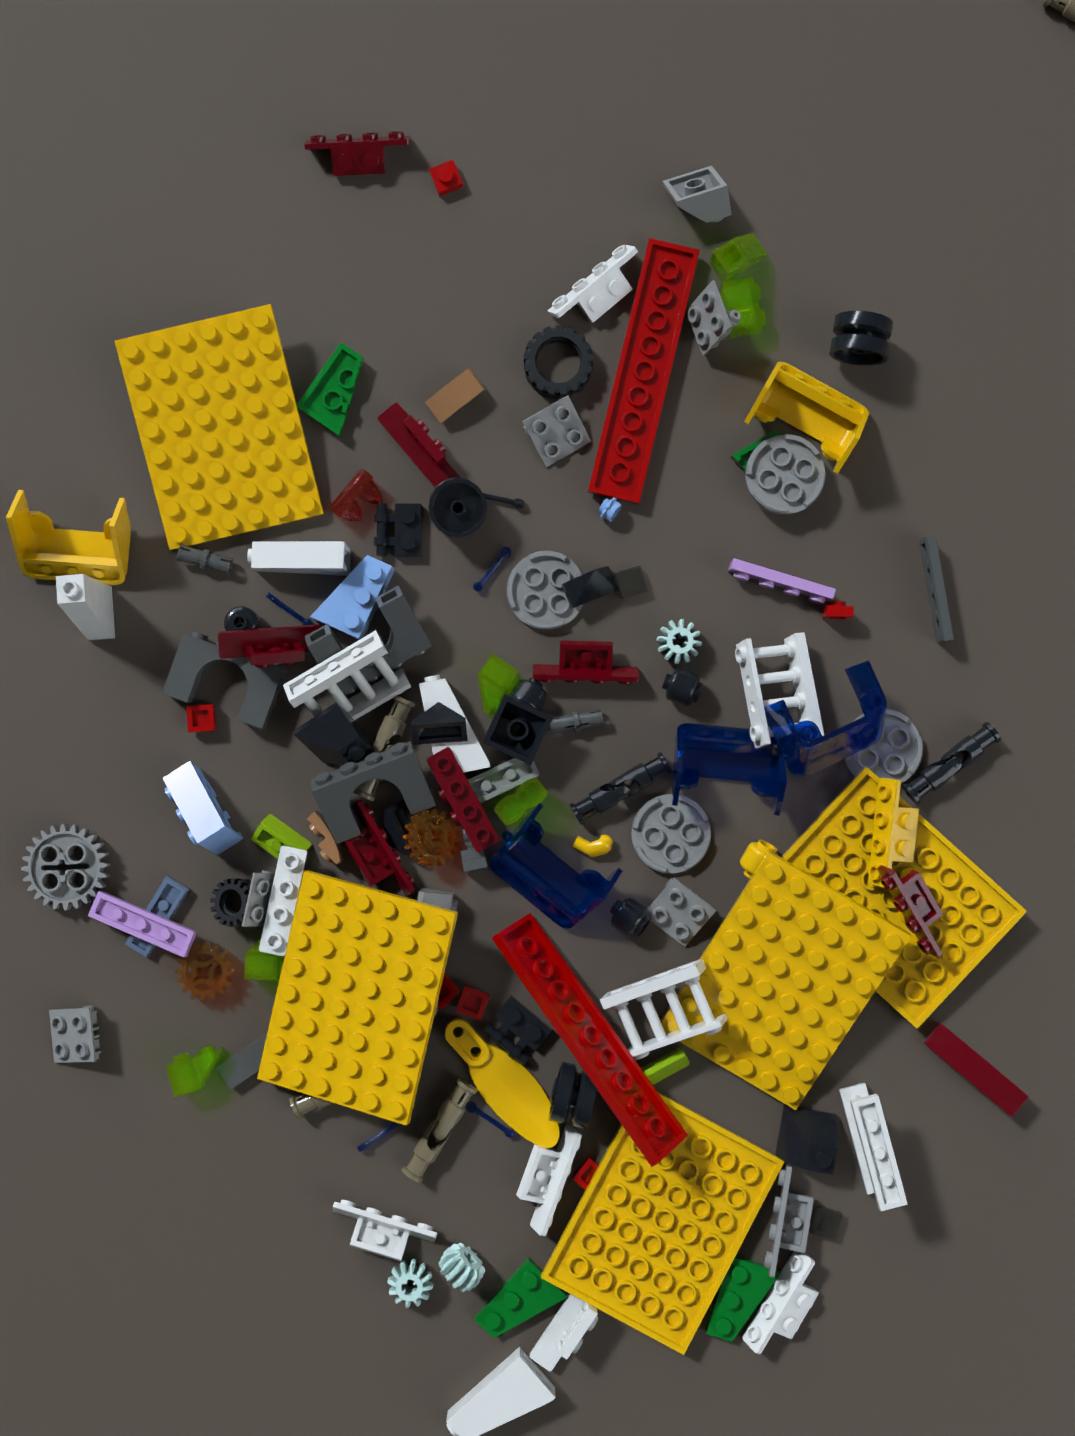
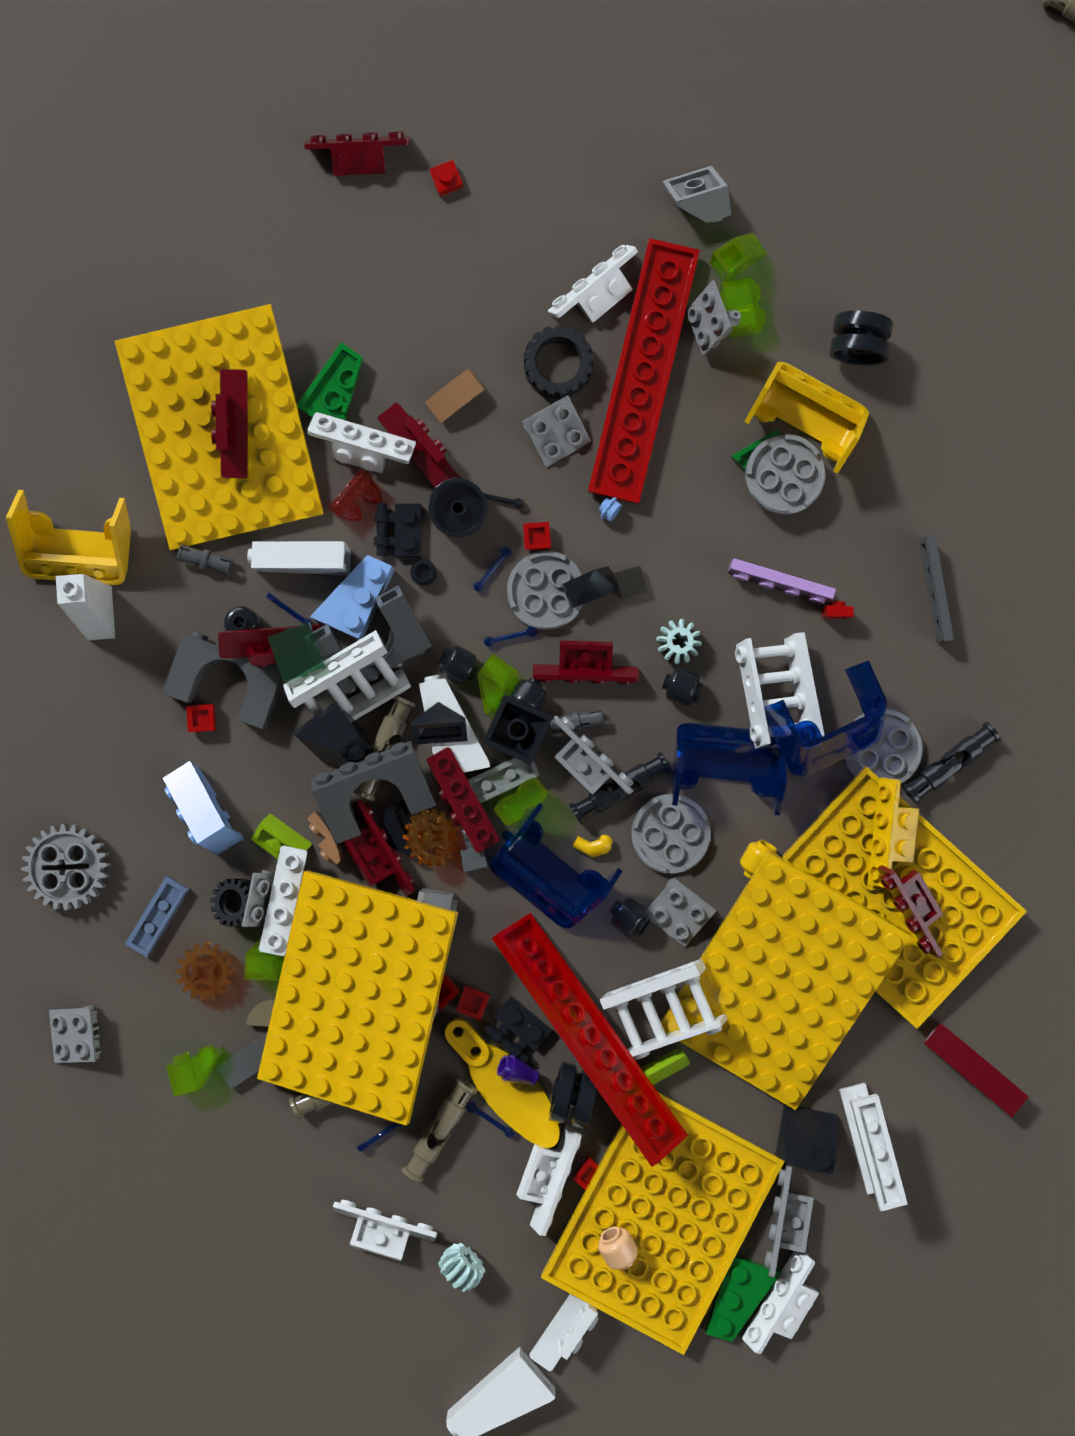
lavender plate [88,891,197,957] -> none
light aqua gear [387,1258,433,1308] -> none
green wing [474,1257,568,1338] -> none
clear smoke tile [809,1204,843,1240] -> none
none -> dark red bracket [211,369,248,479]
none -> dark tan tile [246,999,275,1027]
none -> clear green piece [268,623,325,682]
none -> white bracket [308,412,416,474]
none -> black plate [410,559,437,586]
none -> black head [438,645,479,684]
none -> clear blue hinge [484,626,538,647]
none -> dark purple cone [497,1055,539,1086]
none -> red plate [523,522,551,551]
none -> light grey bracket [552,715,634,795]
none -> light nougat head [598,1226,638,1270]

